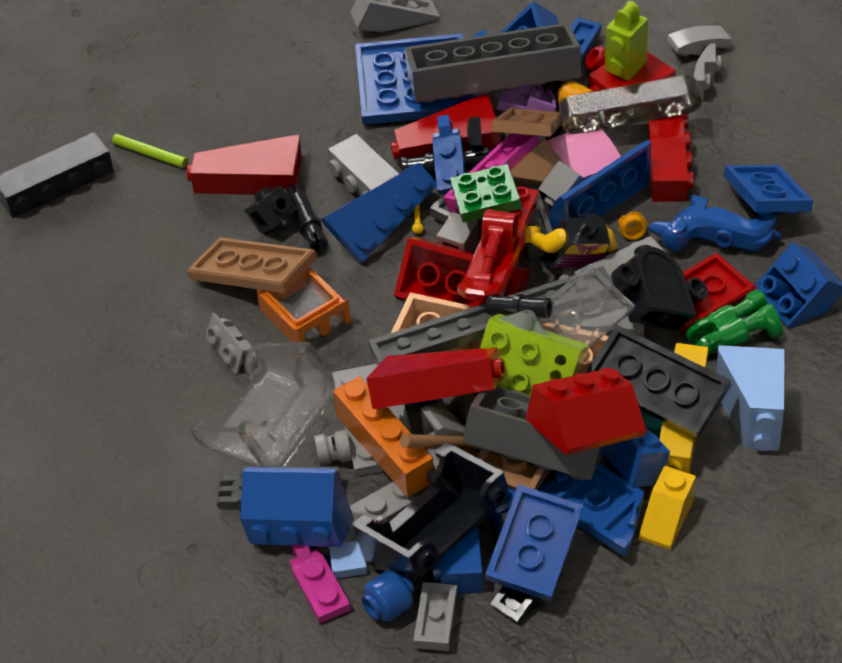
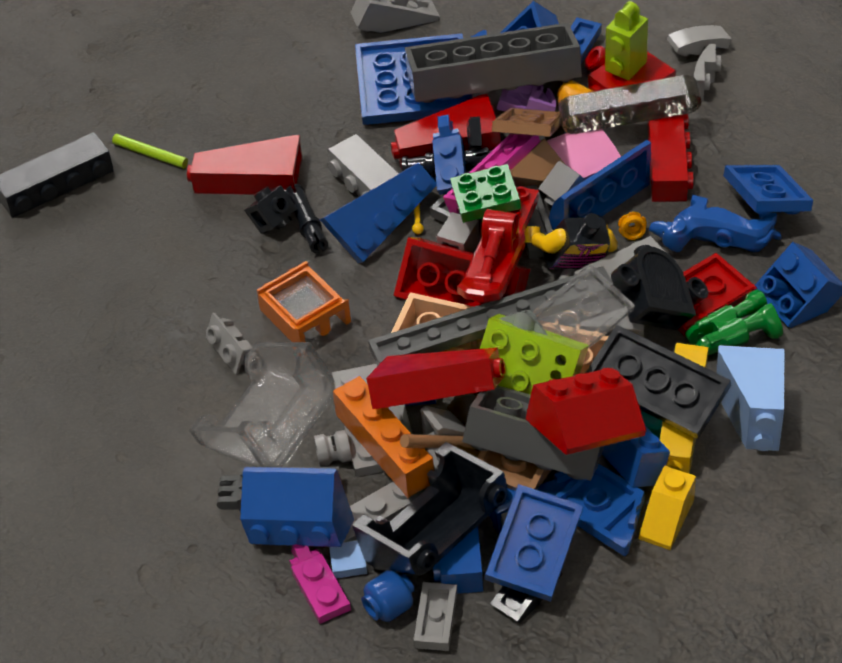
medium nougat tile [187,237,318,293] -> none
black pin [486,294,553,319] -> none

